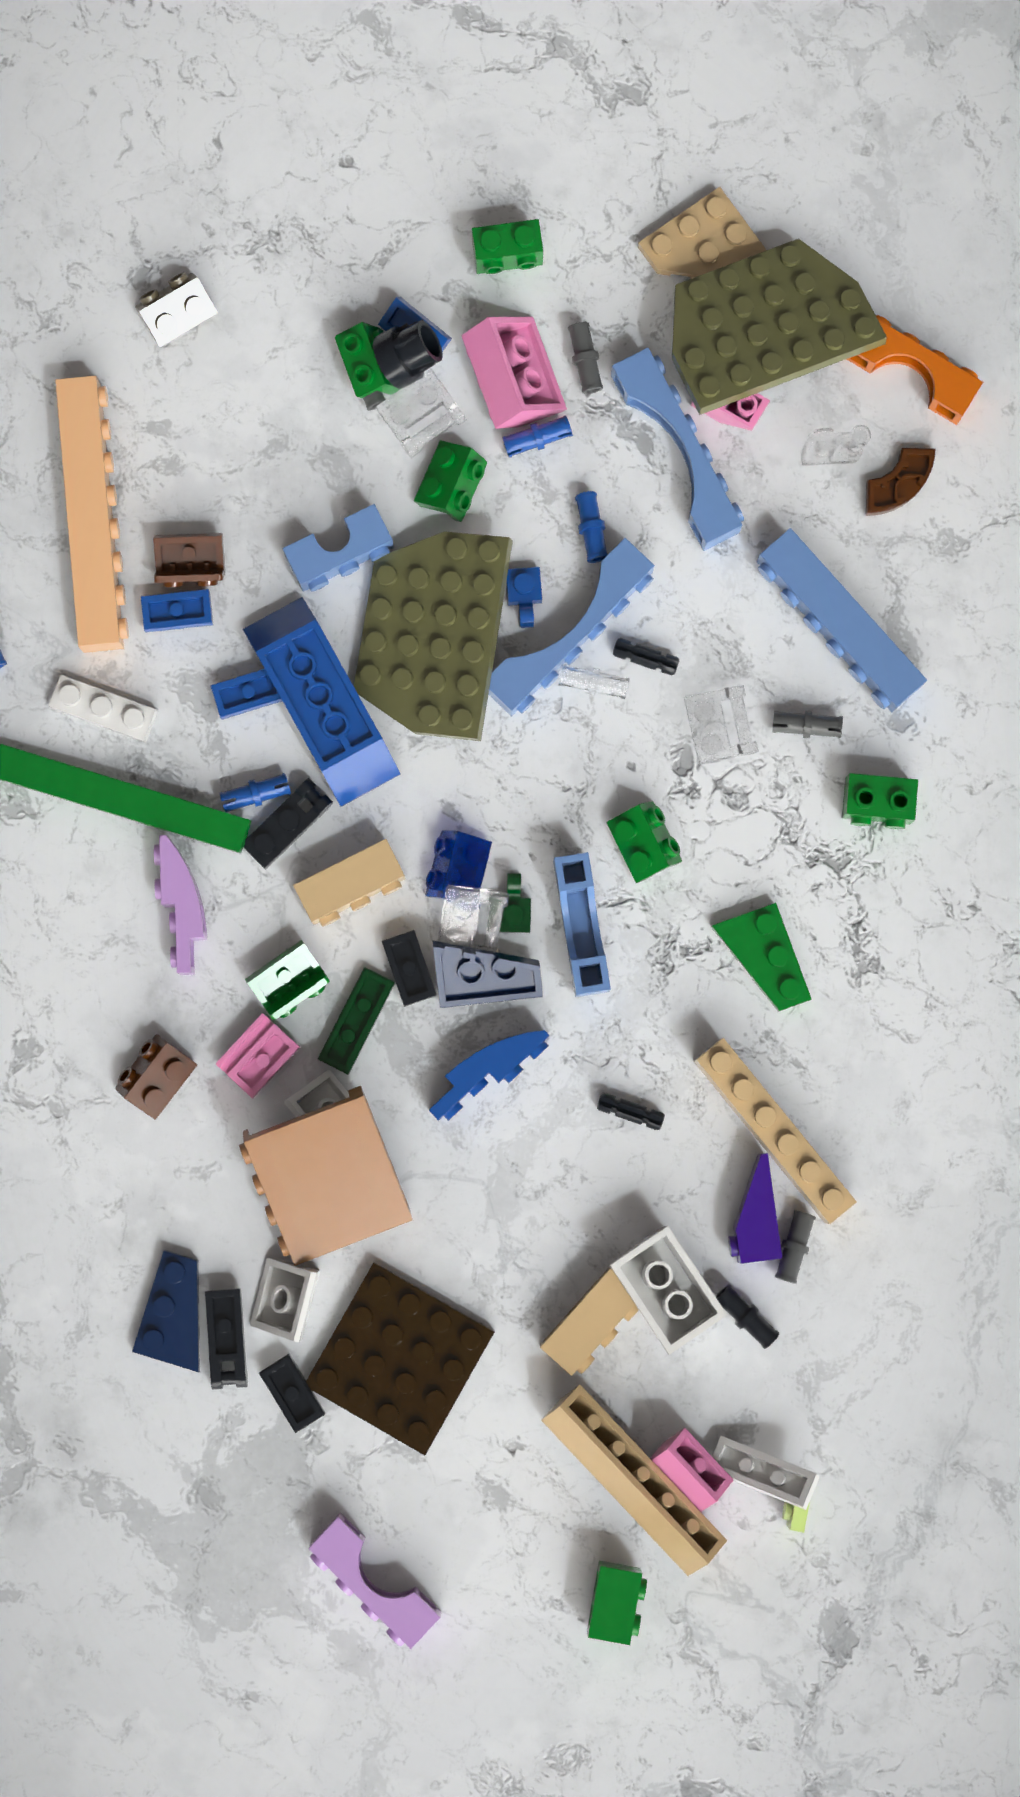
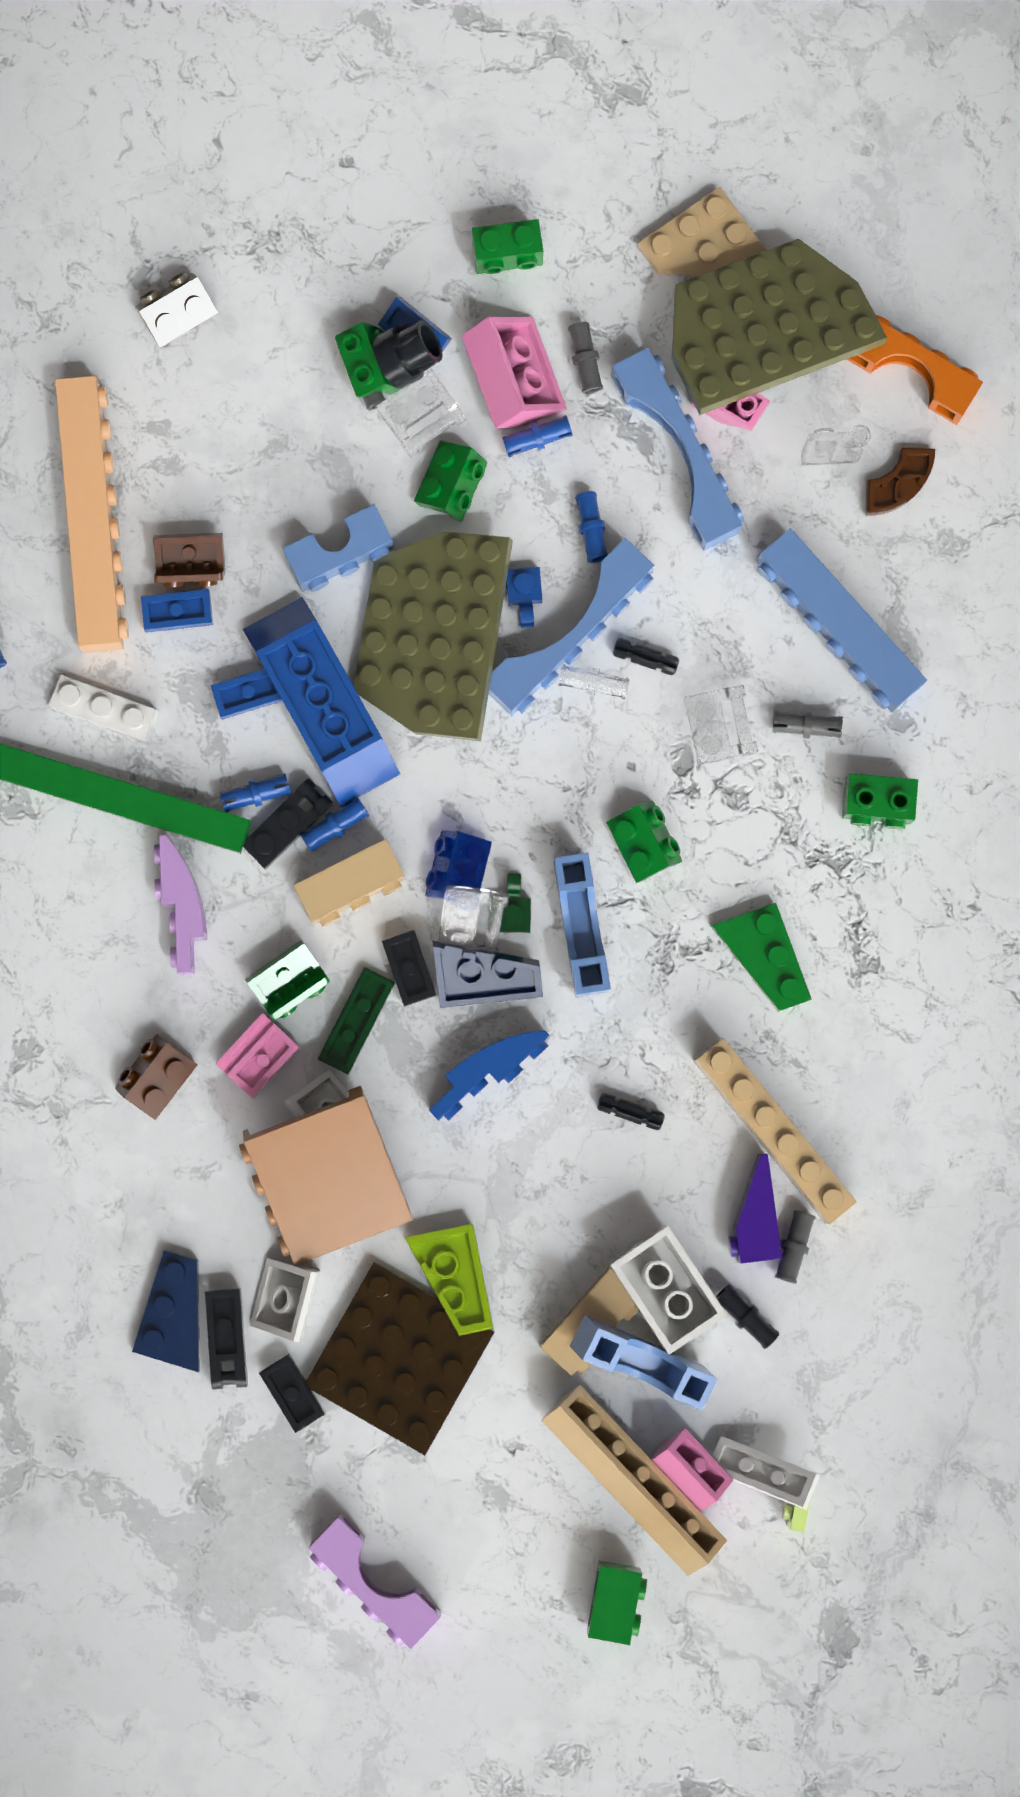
none -> blue pin [300,798,370,852]
none -> lime wing [405,1224,494,1336]
none -> medium blue arch [570,1315,717,1410]

